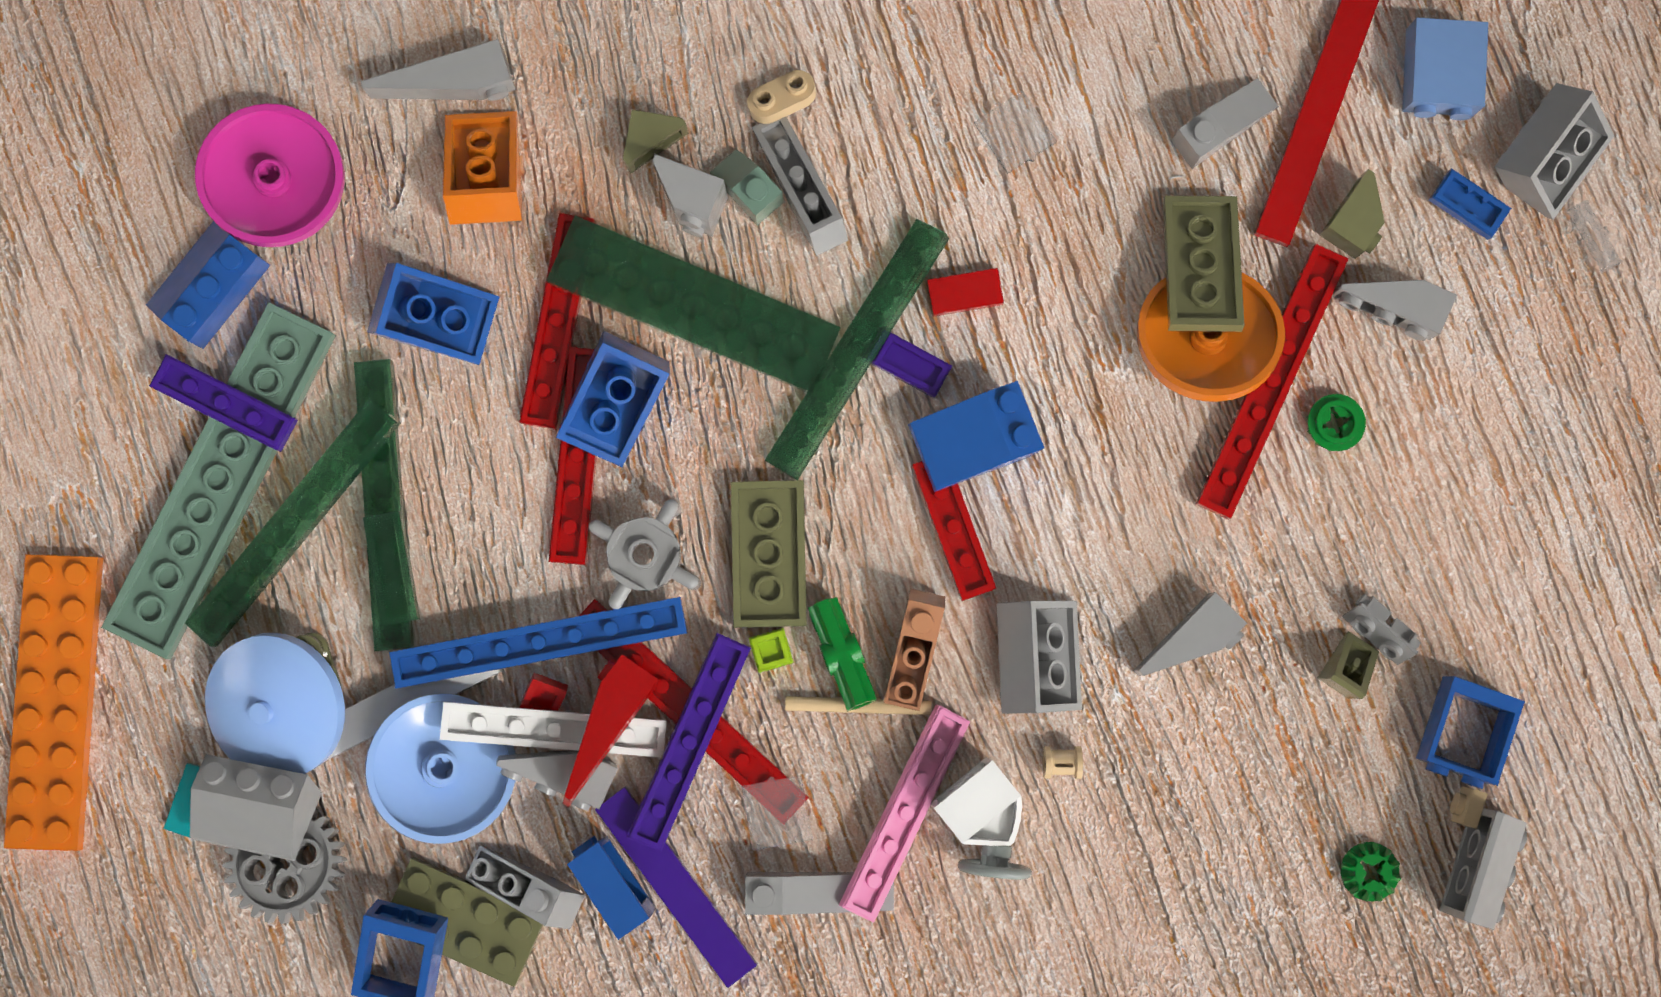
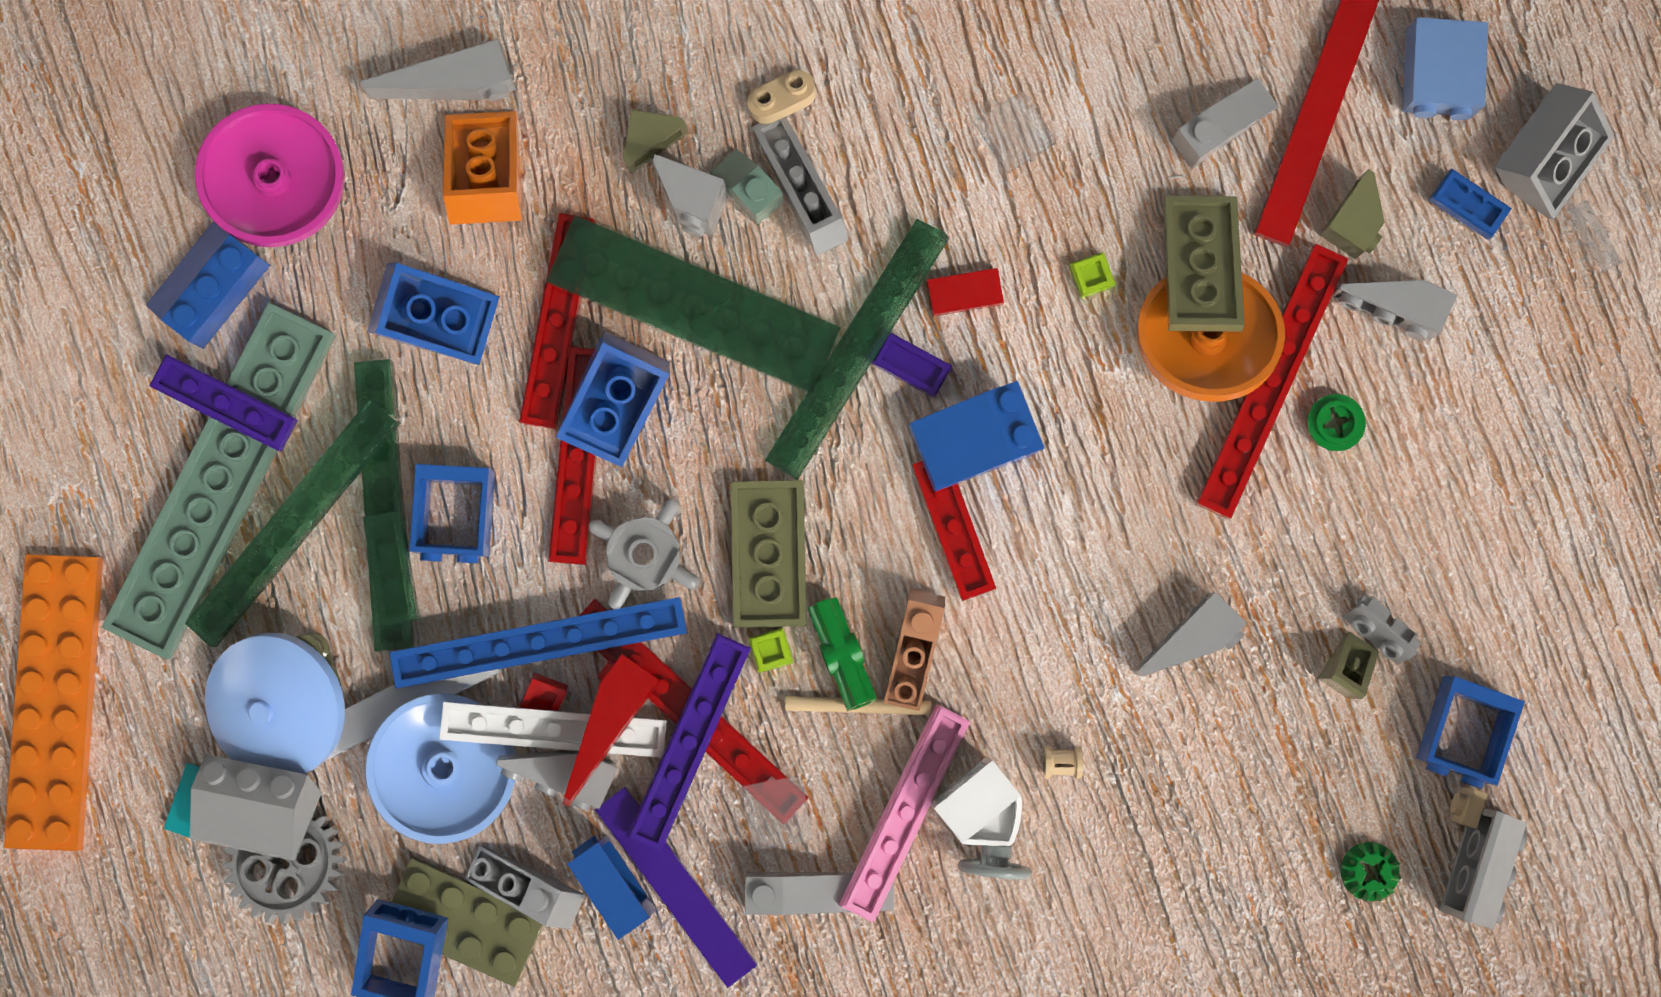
light grey slope [996,601,1082,714] -> none
none -> blue window [409,464,495,564]
none -> lime tile [1069,252,1116,299]

